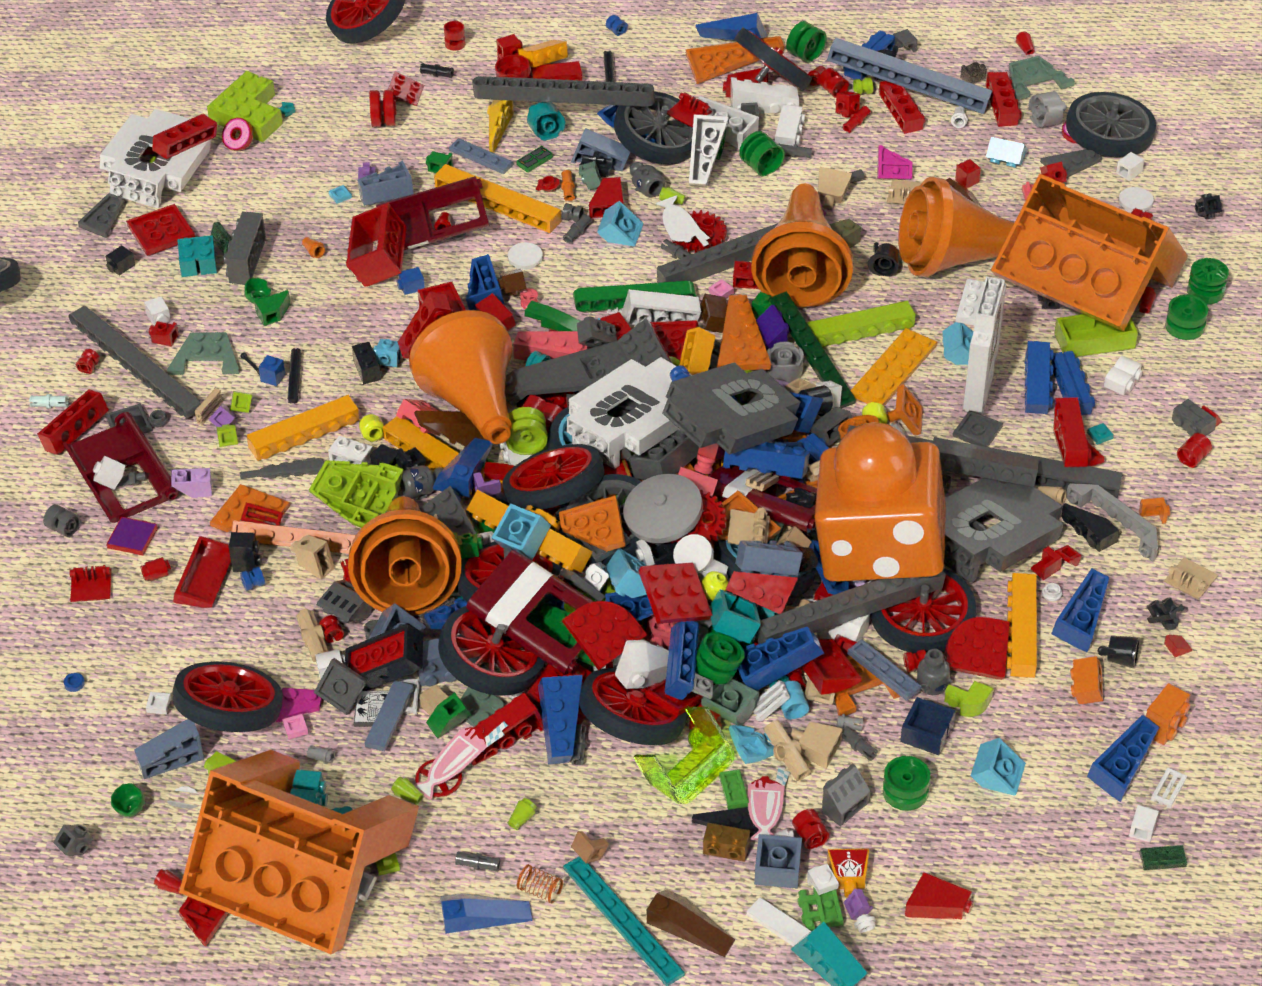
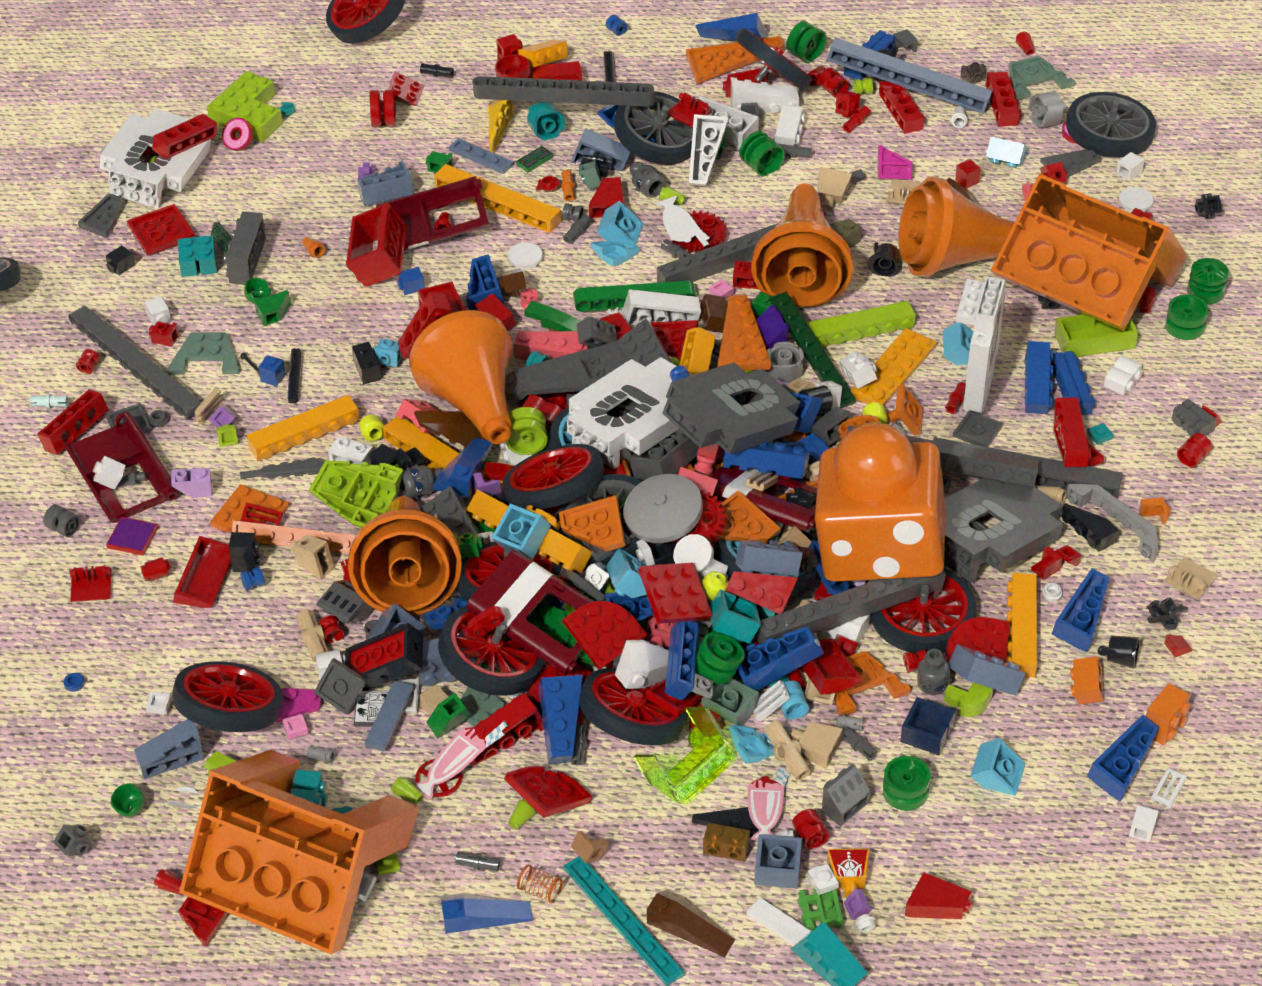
lime tile [230,391,252,413] -> none
medium azure tile [328,185,352,204] -> none
red wheel [444,21,466,51] -> none
bright green plate [719,769,749,810] -> none
tan hinge [727,508,770,545] -> none
sand blue tile [847,639,922,701] -> none
clear green plate [1139,845,1187,870] -> none
none -> red plate [467,606,505,638]
none -> red plate [504,766,592,818]
none -> medium azure brick [591,241,640,266]
none -> white brick [839,351,877,389]
none -> red pin [945,382,966,414]
none -> sand blue wedge [949,644,1026,696]

